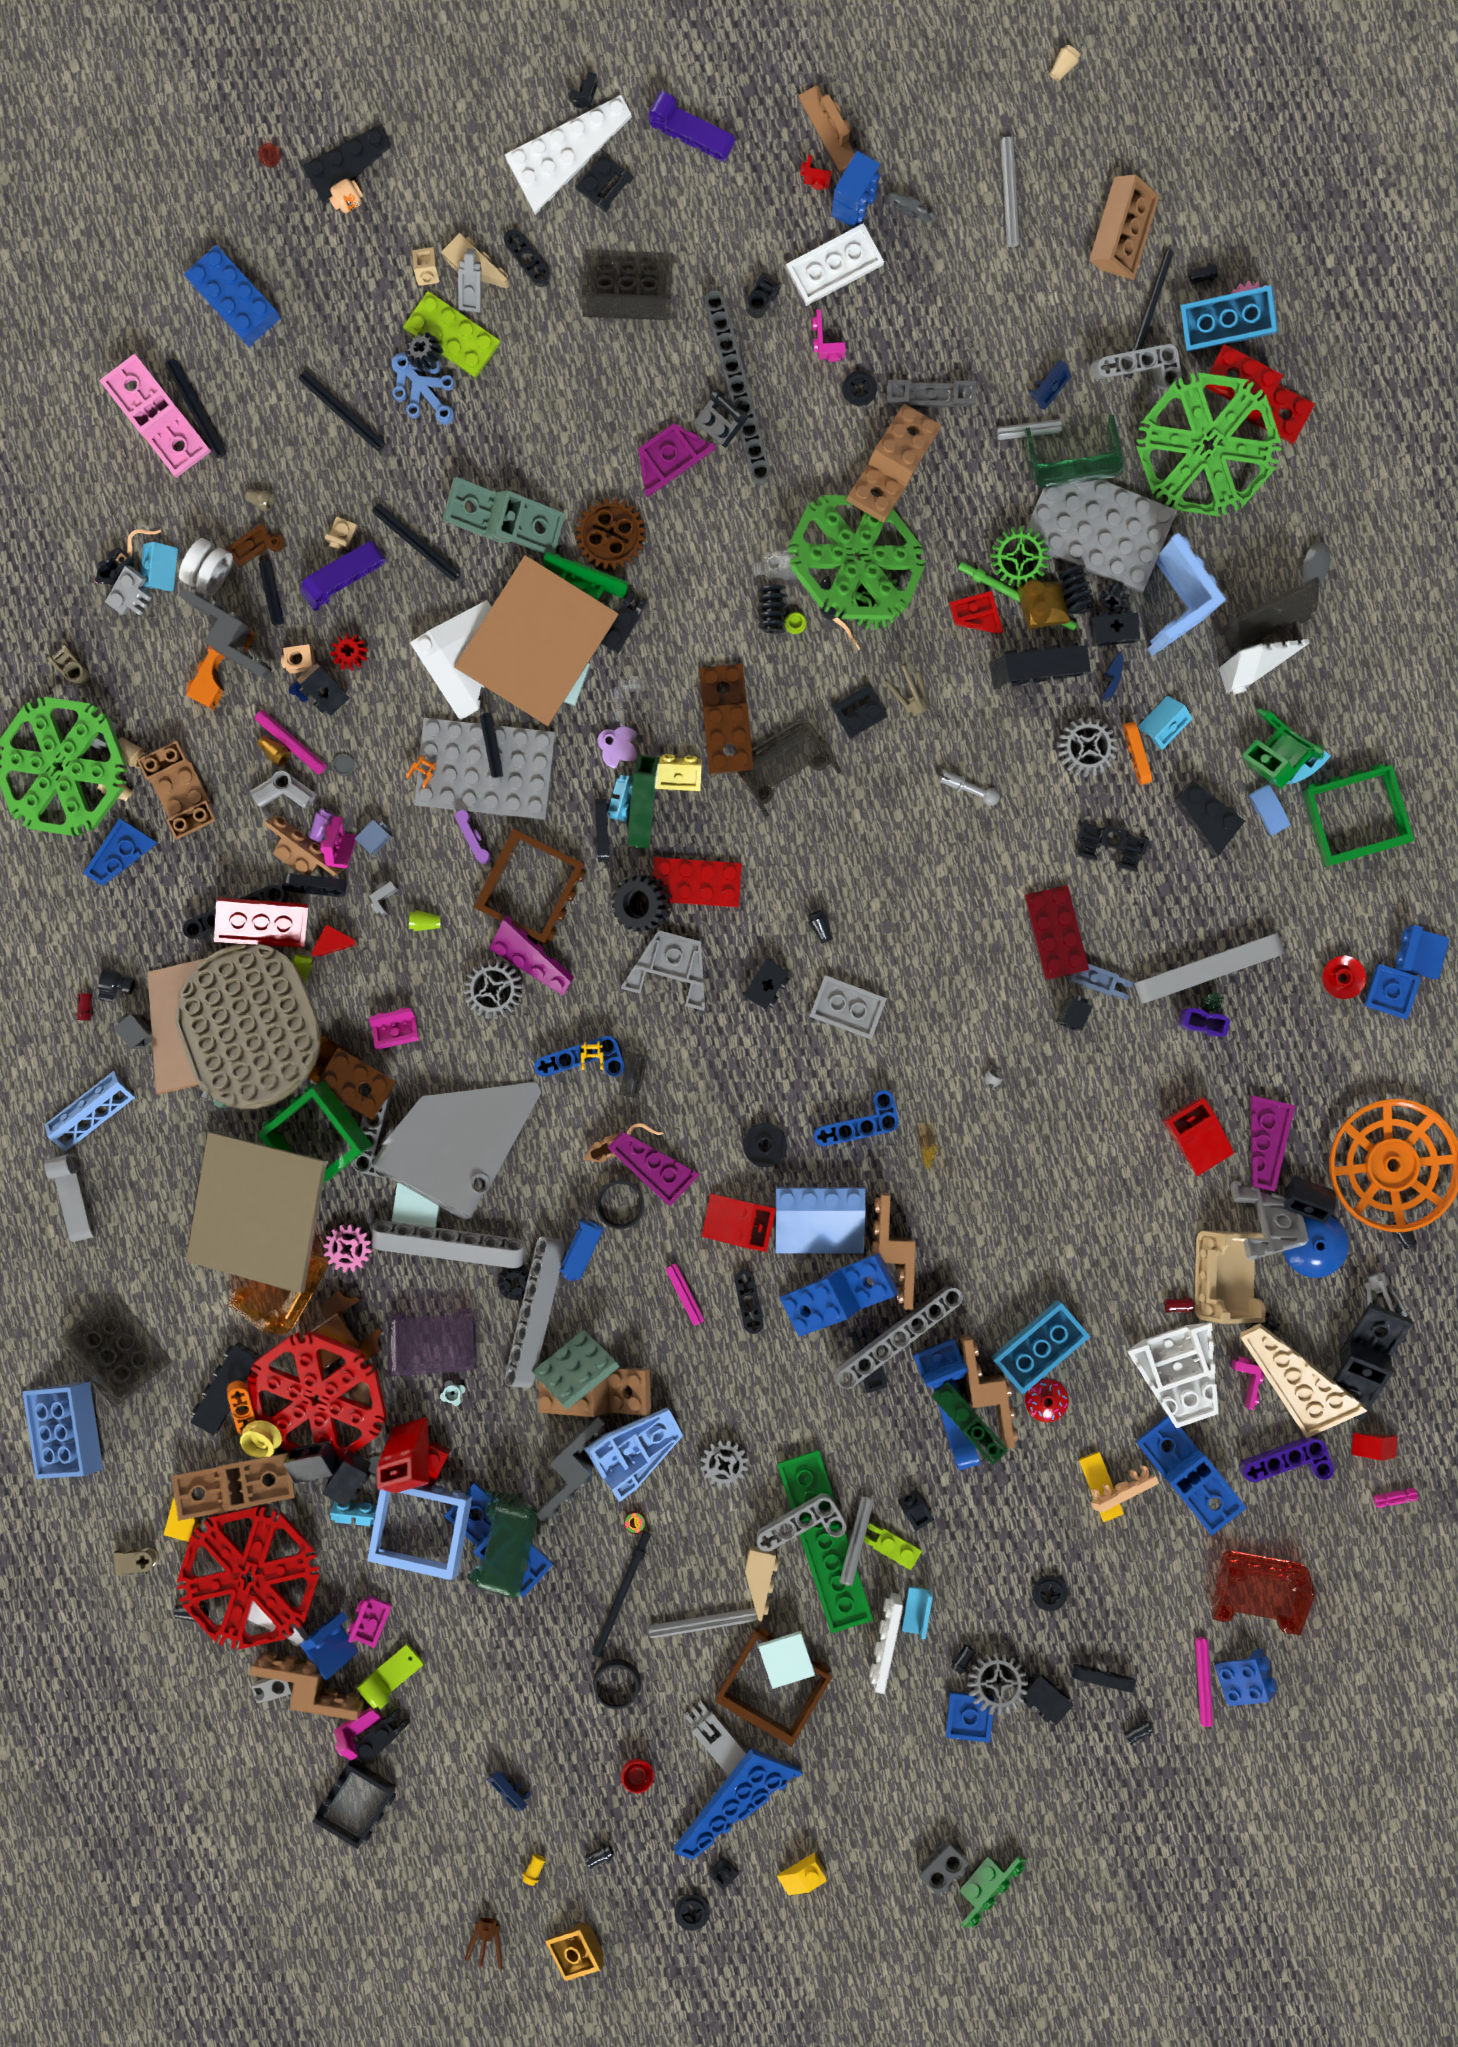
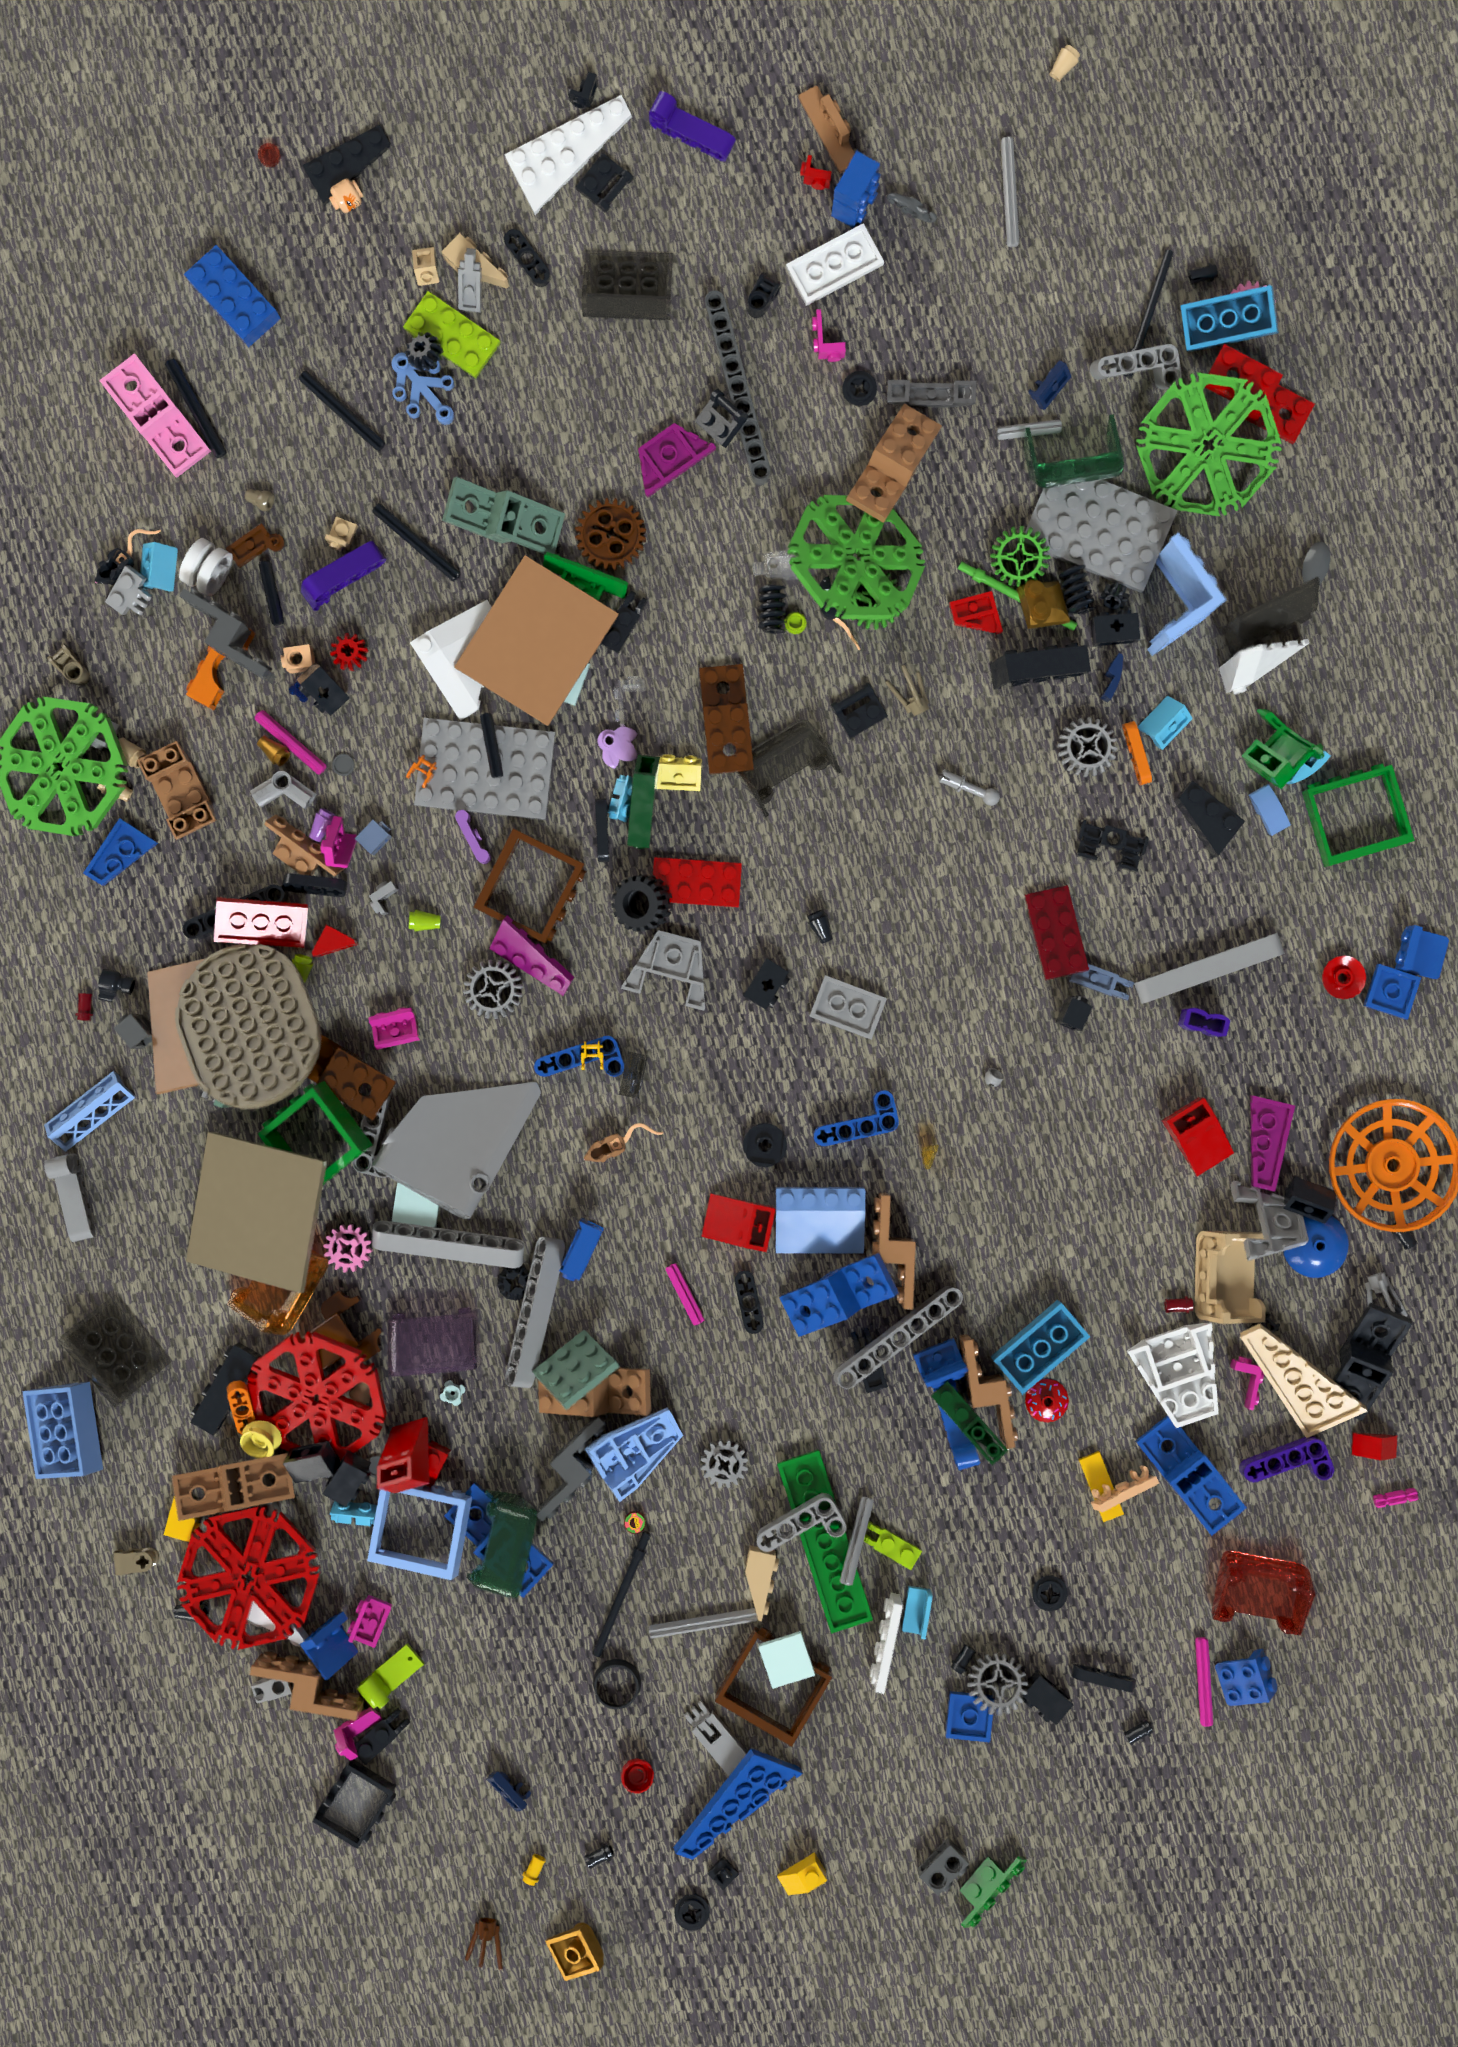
black tyre [596,1181,644,1229] -> none
magenta wing [607,1131,700,1207] -> none
black bracket [898,1490,934,1531] -> none
medium nougat slope [1089,175,1160,280] -> none
clear green plate [1202,993,1224,1011] -> none

